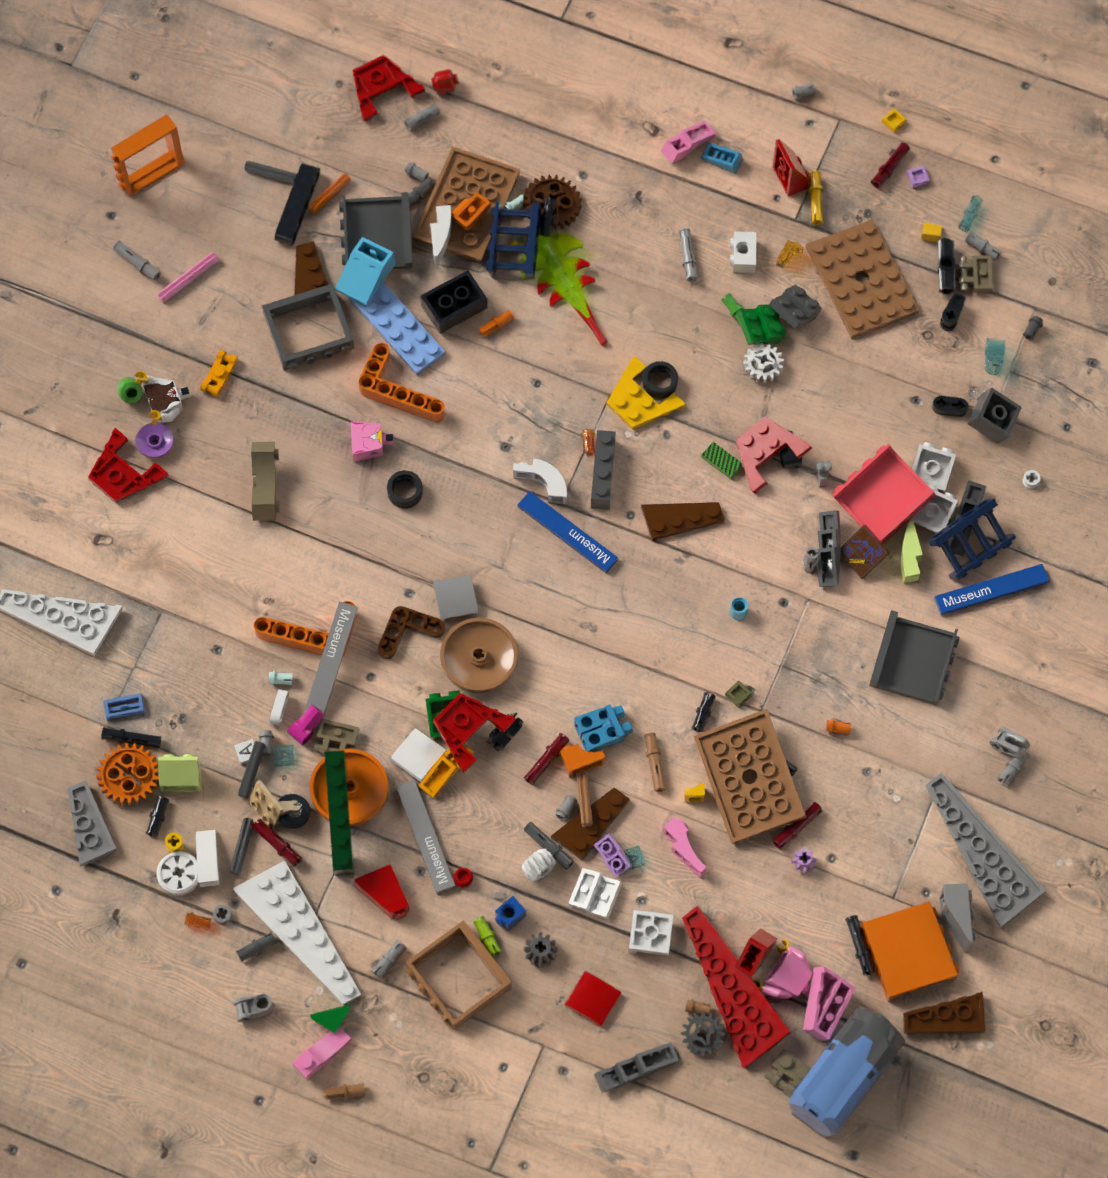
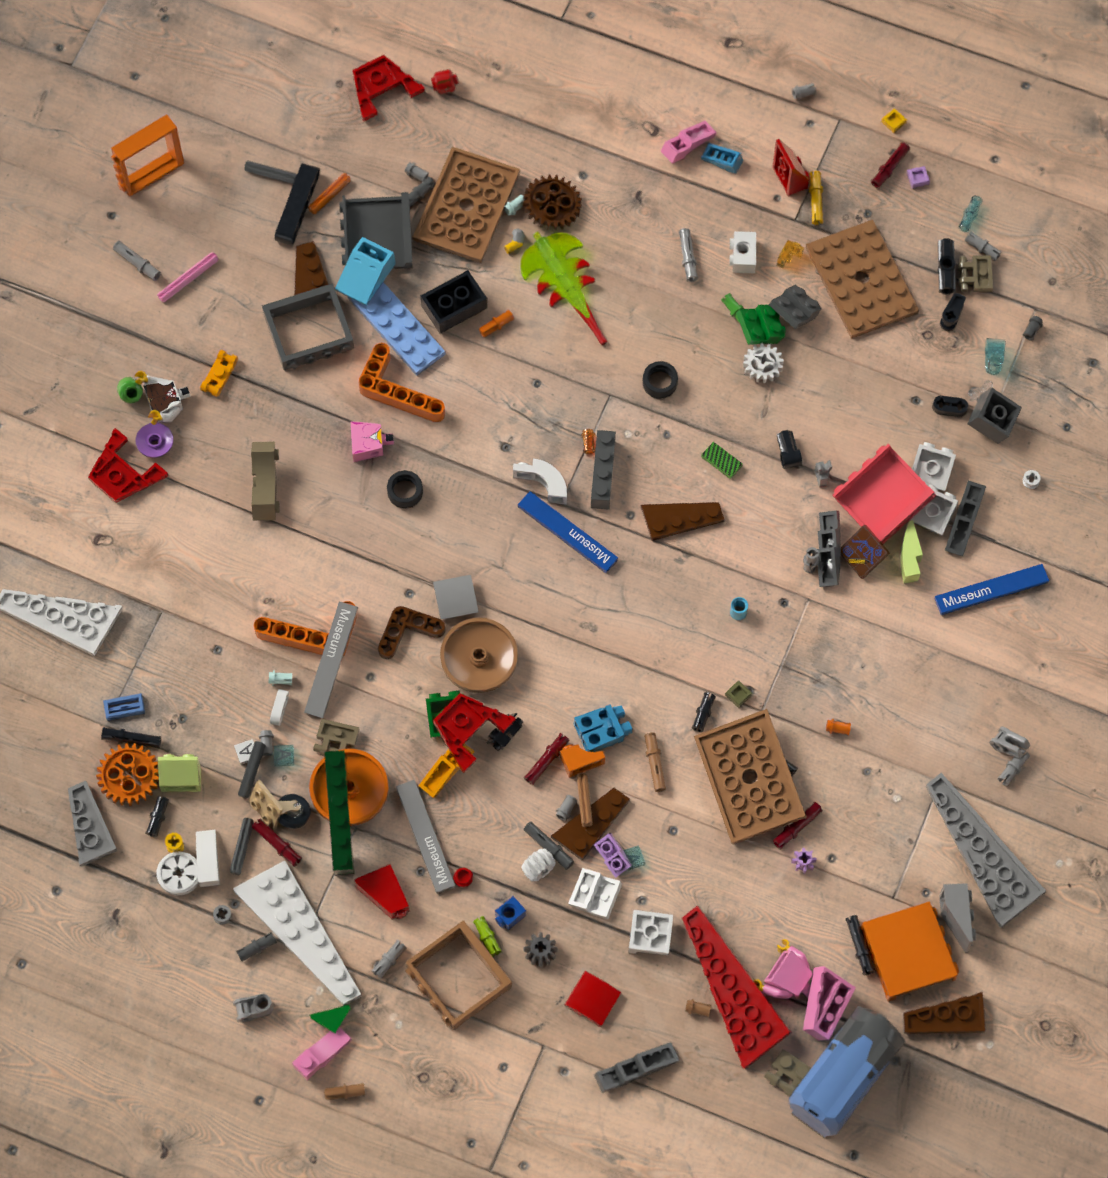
clear orange pin [185,912,211,930] -> none
dark pink piece [287,704,325,745] -> none
white slope [390,728,446,782] -> none
light grey pin [404,104,440,131] -> none
white slope [430,205,451,265] -> none
orange slope [452,192,491,230] -> none
dark blue fence [486,201,542,279] -> none
black pin [539,198,556,237] -> none
yellow wing [606,356,685,430] -> none
bright pink slope [663,816,706,878] -> none
dark grey gear [681,1012,725,1056] -> none
yellow slope [684,783,705,802] -> none
red slope [735,928,778,977] -> none
wing [736,417,812,494] -> none
dark grey panel [869,610,960,705] -> none
yellow slope [921,222,942,242] -> none
dark blue fence [927,499,1016,580] -> none

